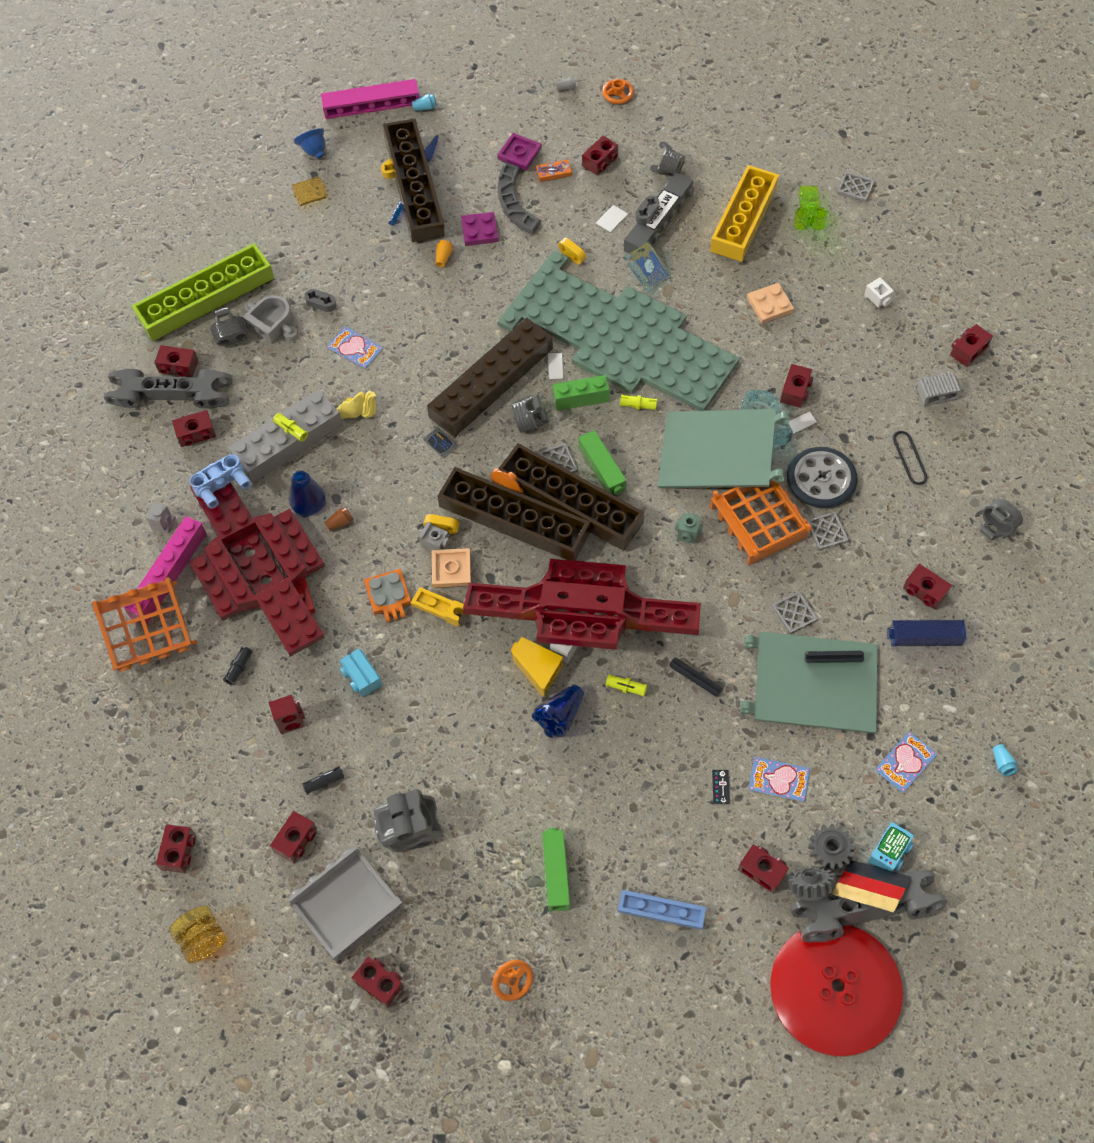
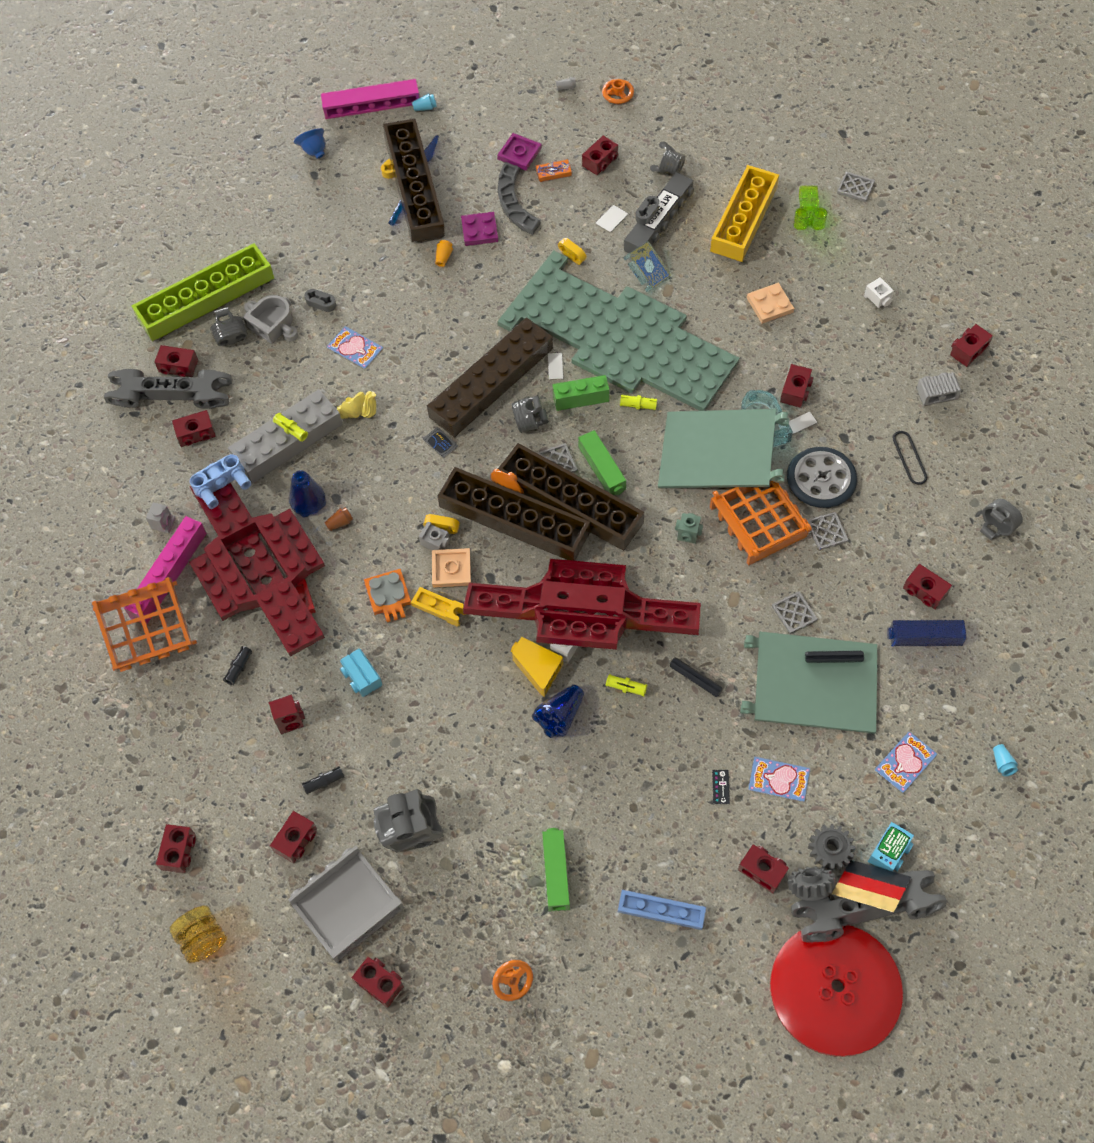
clear yellow piece [292,176,327,206] -> none

